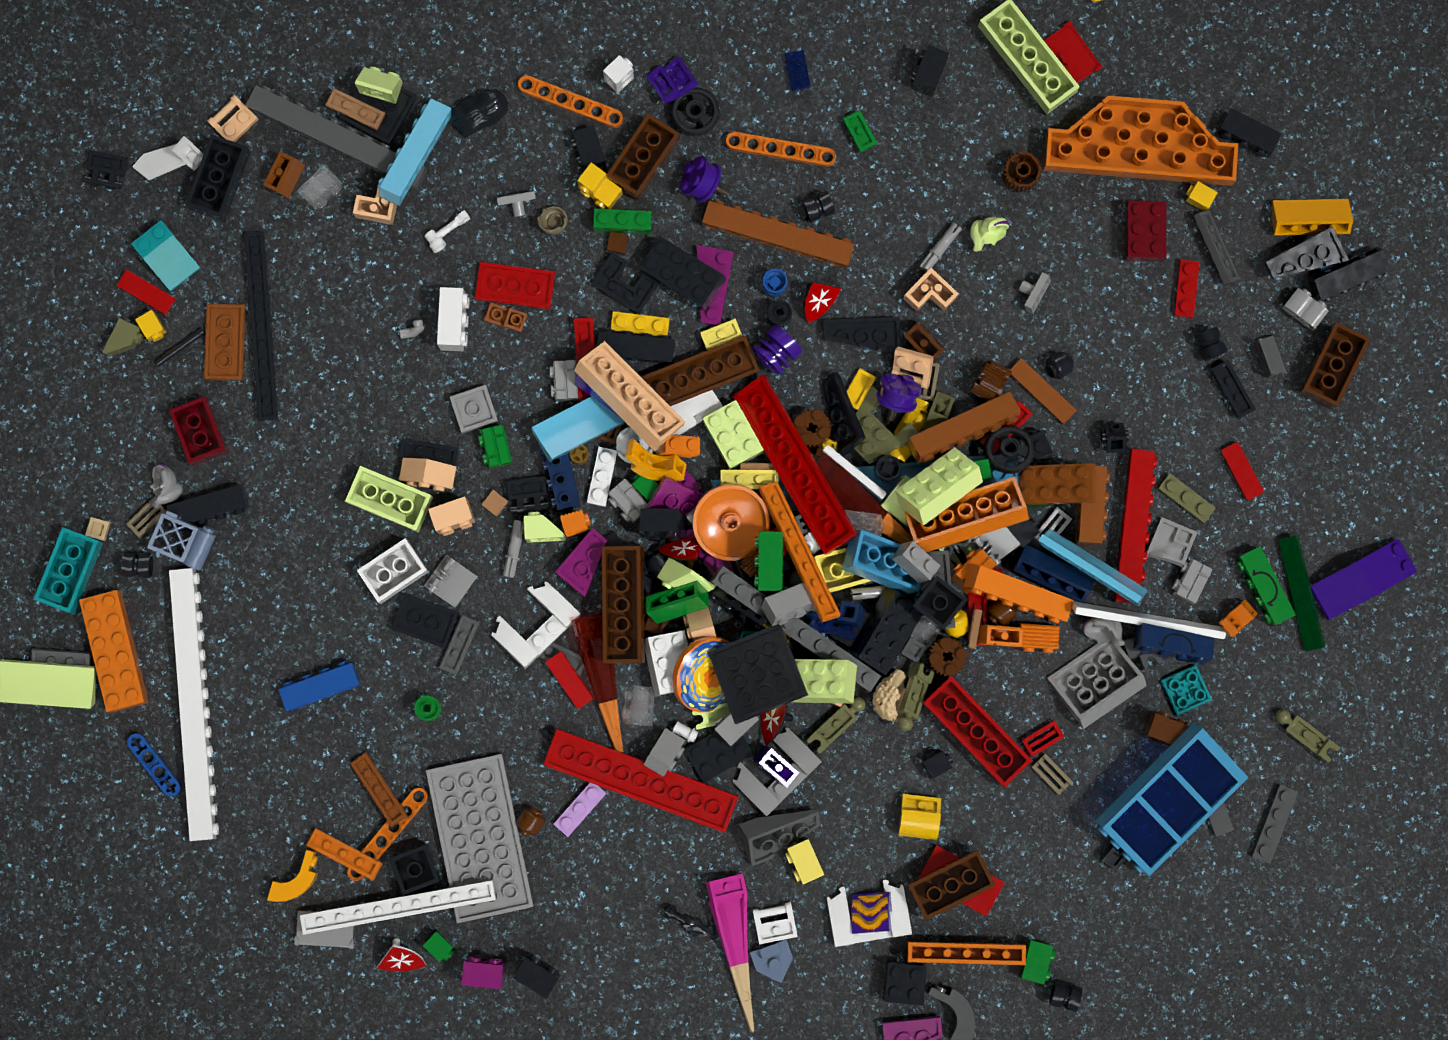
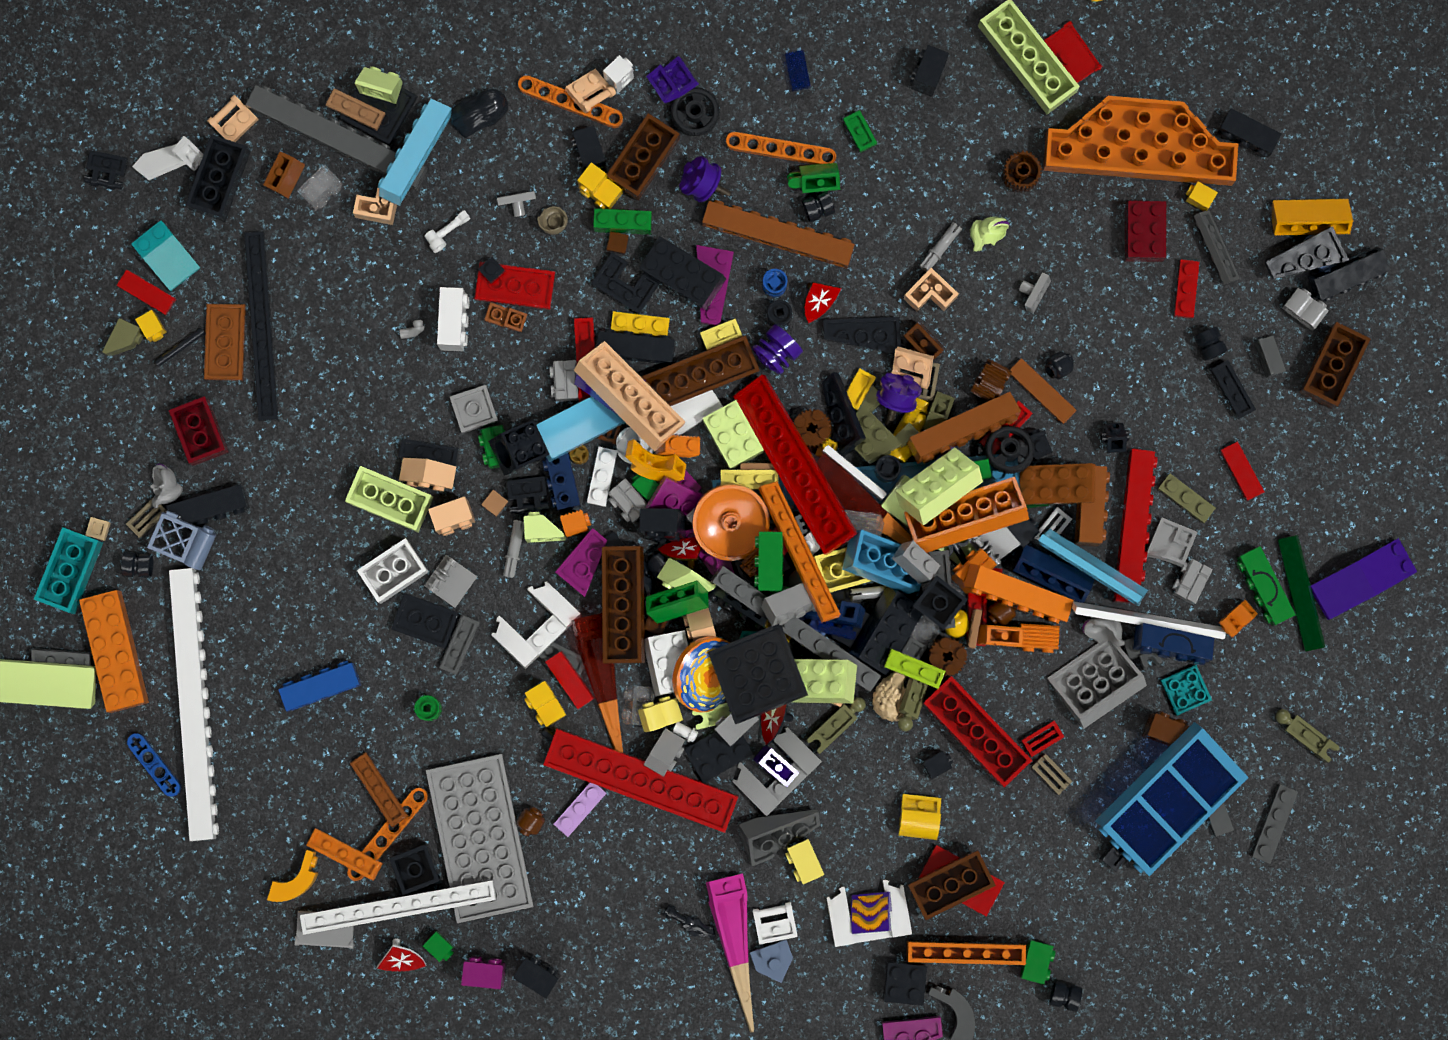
none -> black plate [478,257,505,284]
none -> black brick [488,419,550,476]
none -> yellow brick [524,681,566,727]
none -> light nougat plate [565,69,616,113]
none -> light yellow brick [638,696,683,732]
none -> green brick [787,163,840,193]
none -> lime tile [884,649,945,689]

